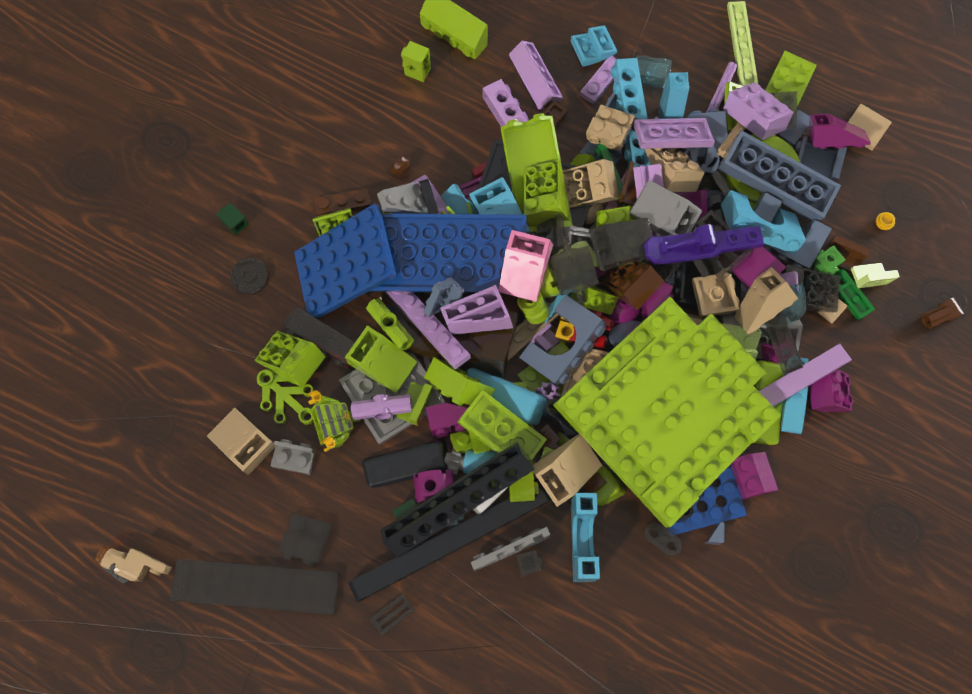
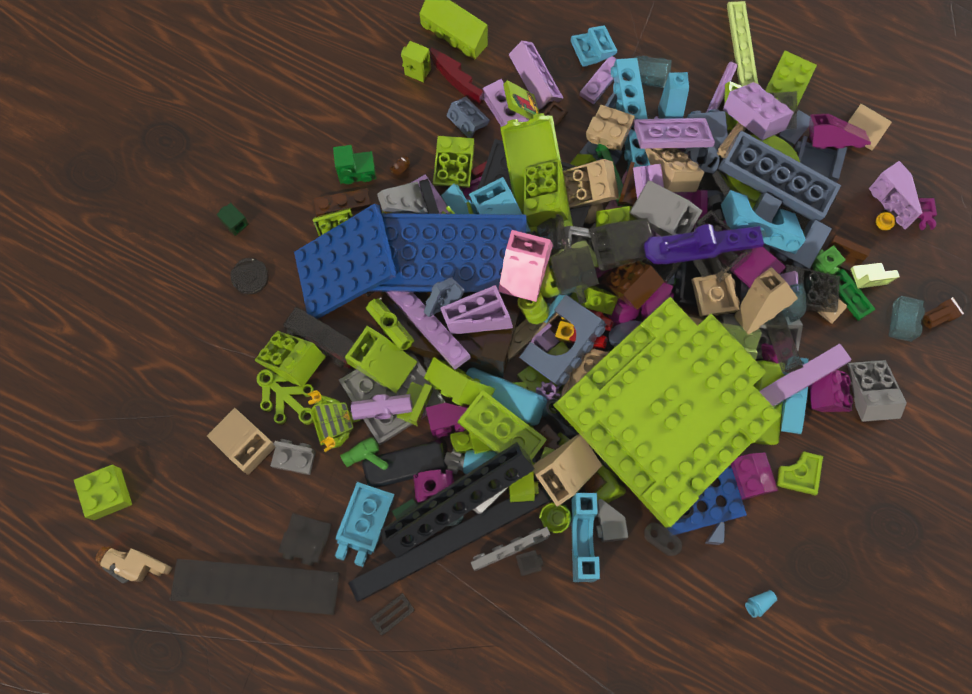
none -> lime brick [74,464,132,520]
none -> green brick [333,145,376,184]
none -> medium azure tile [335,482,395,567]
none -> bright green piece [340,437,388,470]
none -> dark red slope [430,47,484,105]
none -> lime slope [433,136,474,188]
none -> sand blue bracket [447,97,489,138]
none -> lime tile [503,80,539,120]
none -> lime hair [540,502,572,533]
none -> light grey slope [595,499,628,542]
none -> medium azure cone [745,590,777,618]
none -> lime tile [776,452,823,495]
none -> light grey slope [847,360,907,422]
none -> lavender slope [869,161,922,229]
none -> clear light blue brick [889,296,925,342]
none -> magenta plate [918,198,937,230]

